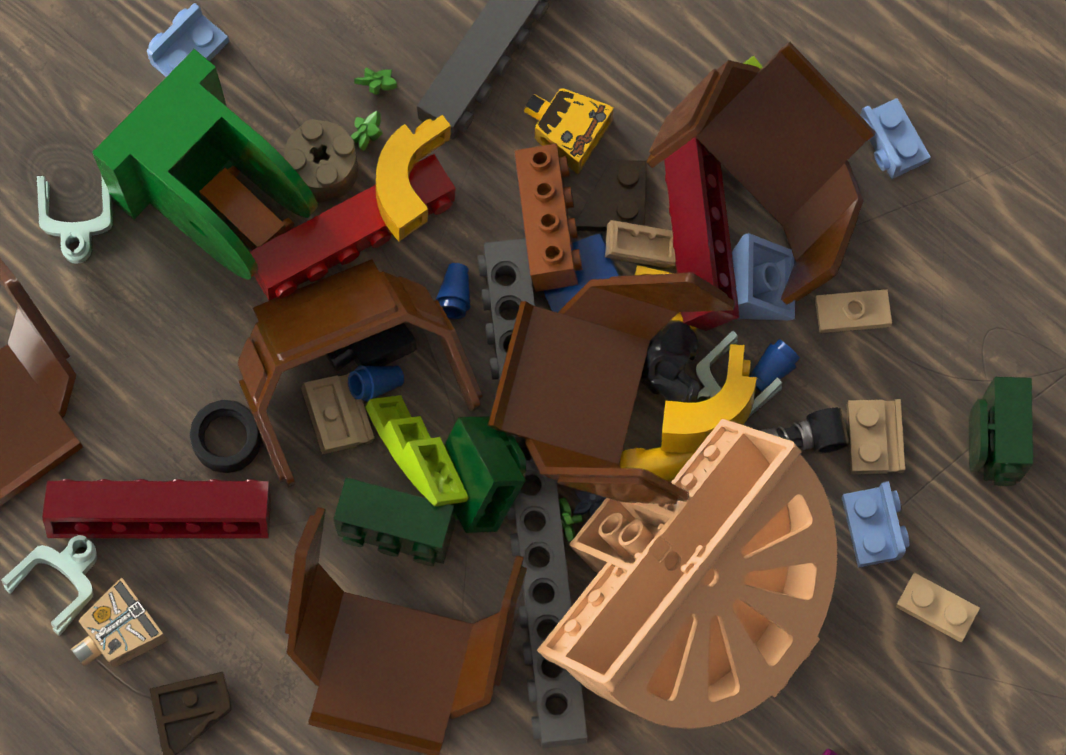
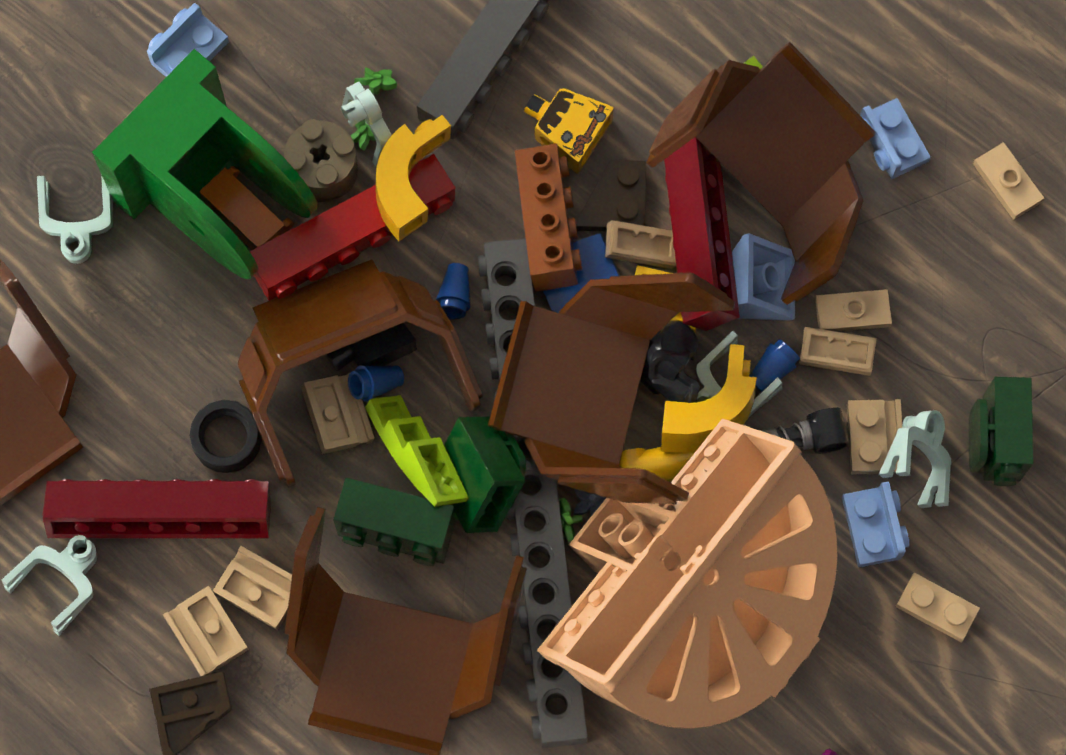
torso [71,578,167,667] -> none
none -> tan plate [163,586,249,676]
none -> tan plate [213,546,292,630]
none -> light aqua piece [341,81,392,167]
none -> tan plate [799,327,877,376]
none -> light aqua piece [878,410,951,508]
none -> tan plate [973,142,1044,220]

